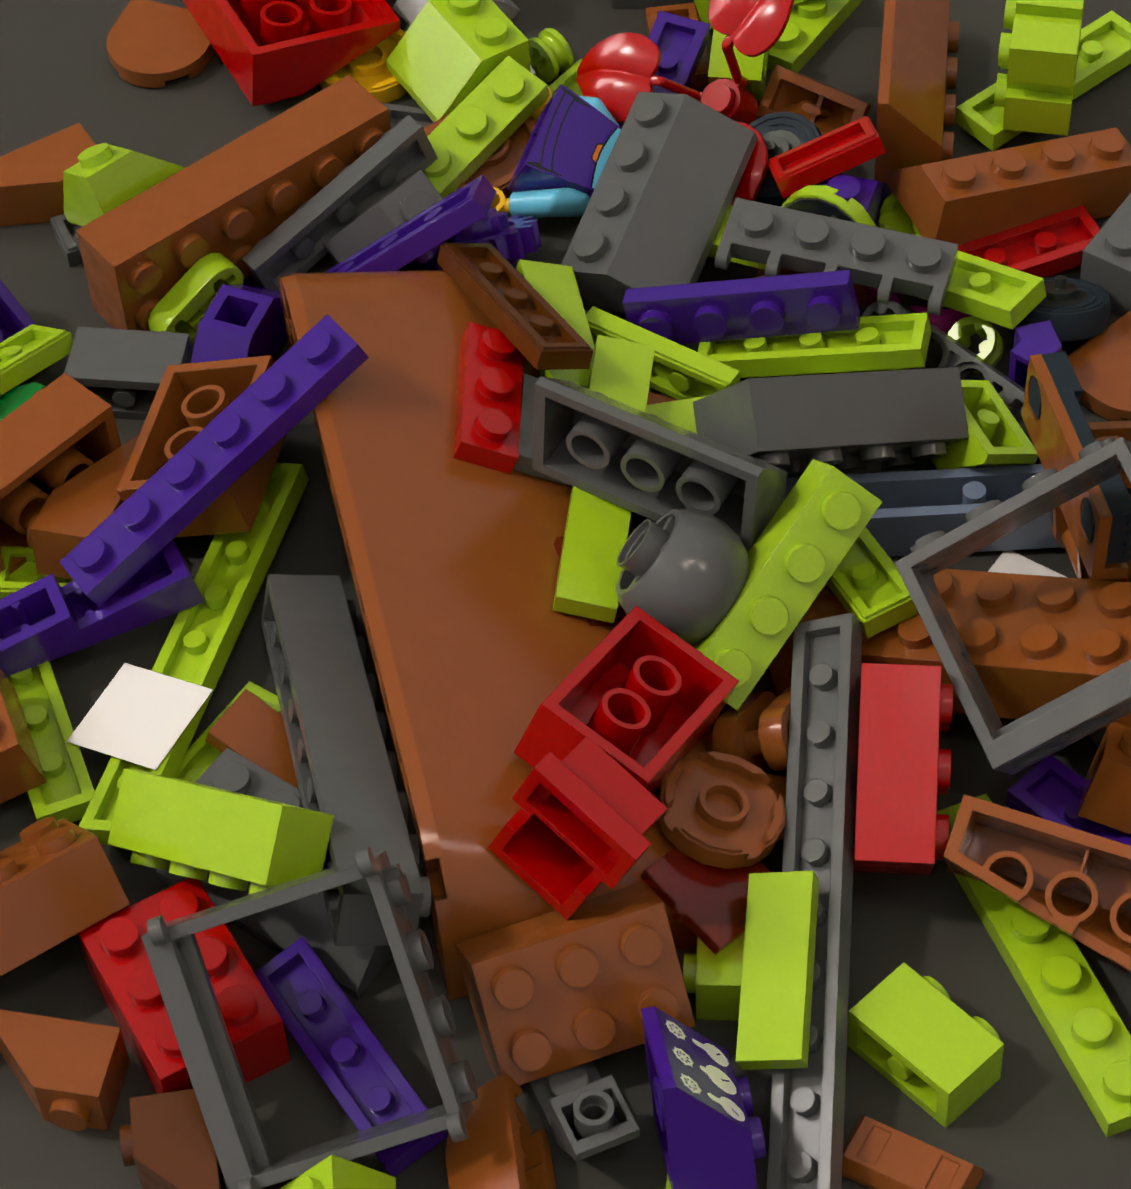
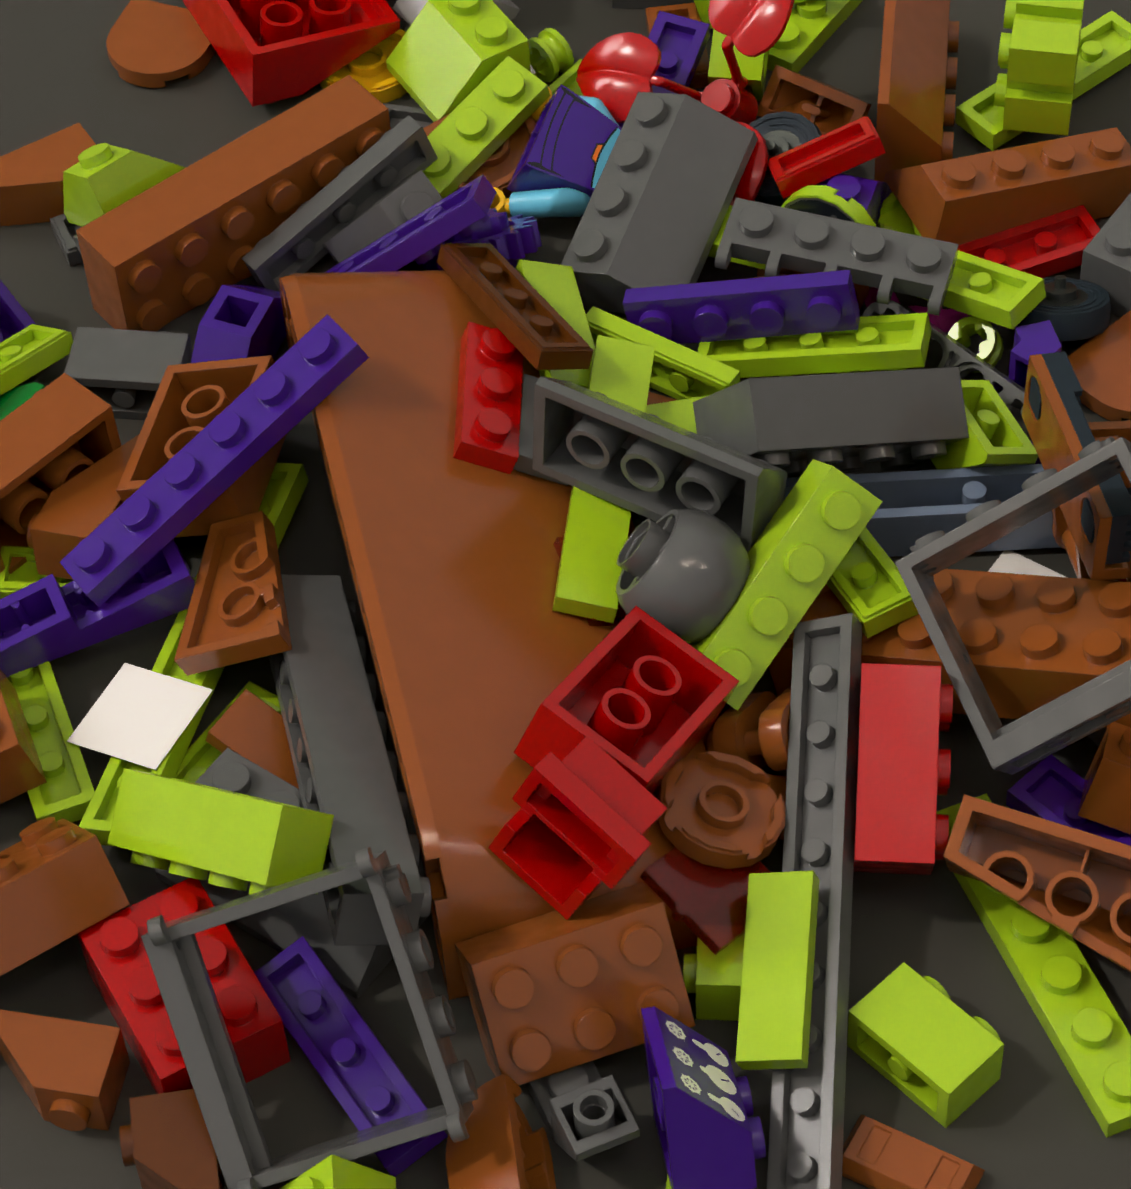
lime beam [148,252,244,345] -> none
none -> dark orange wing [174,510,292,676]

